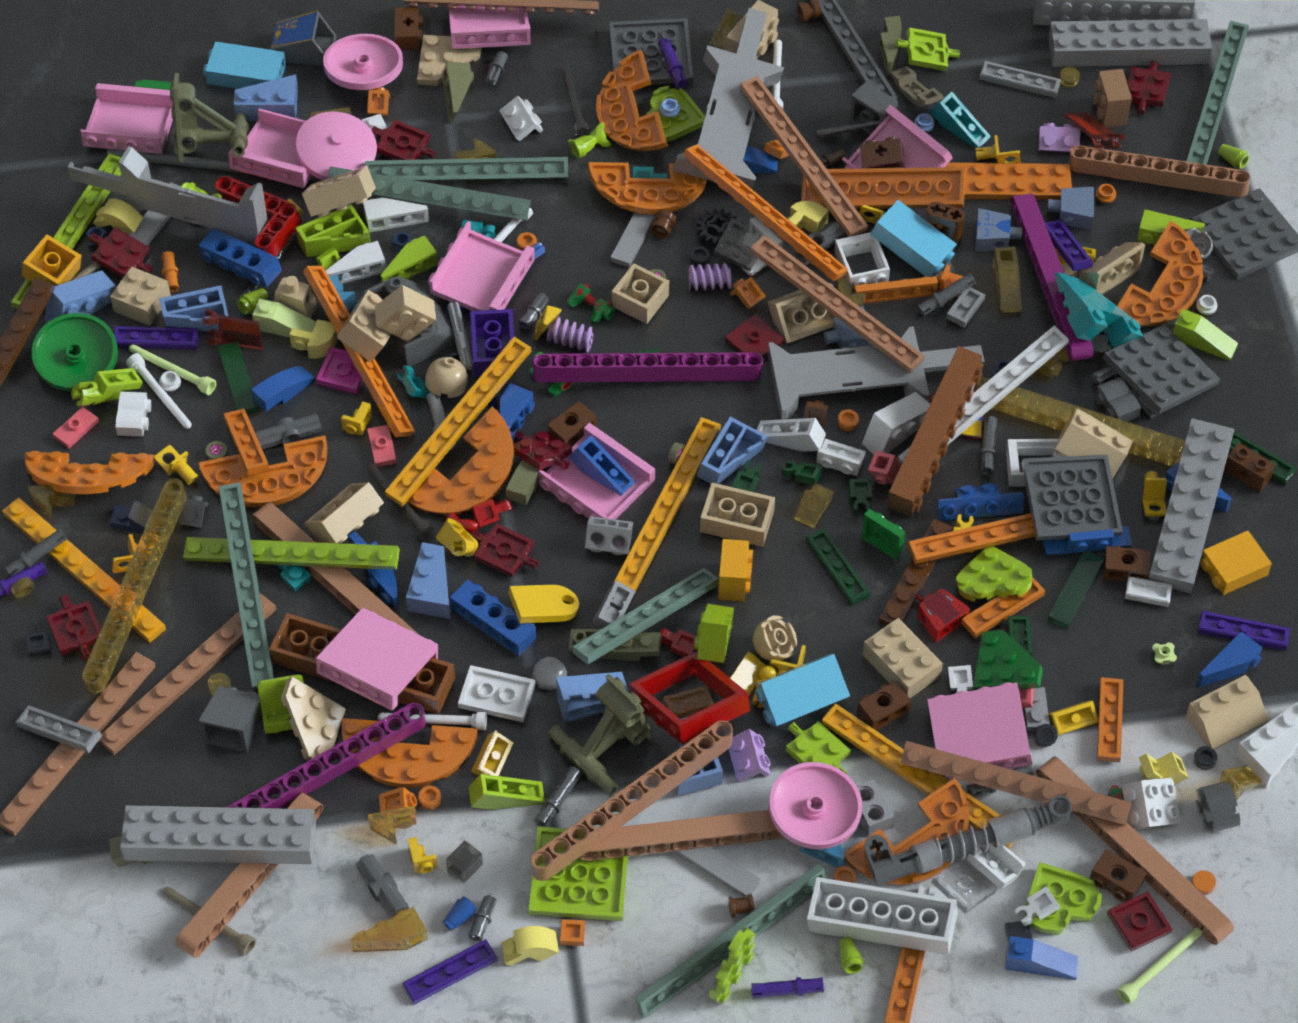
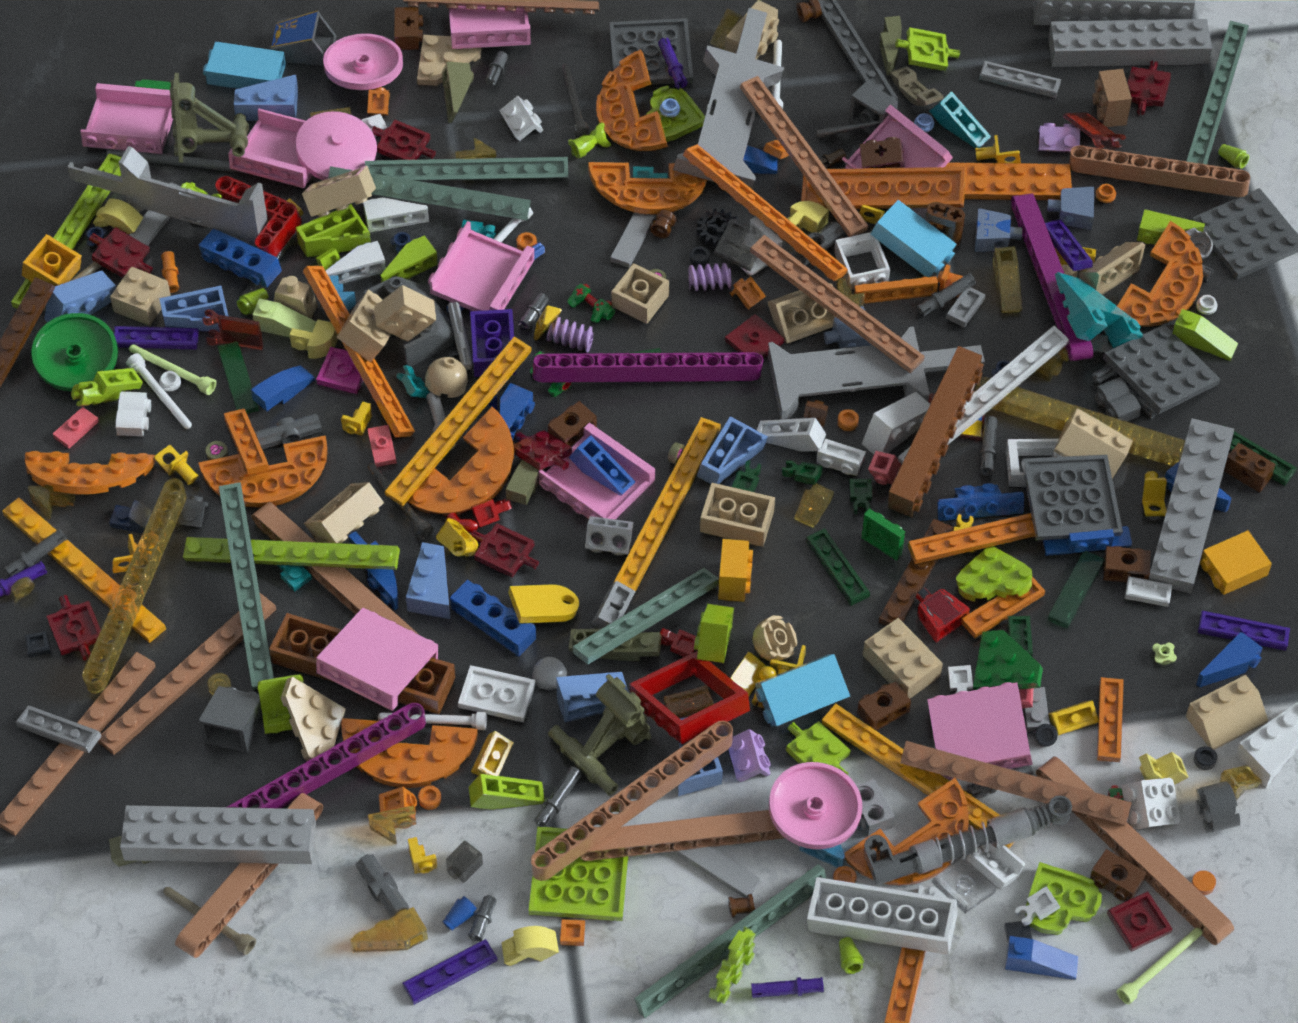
clear yellow tile [1060,67,1080,86] -> none

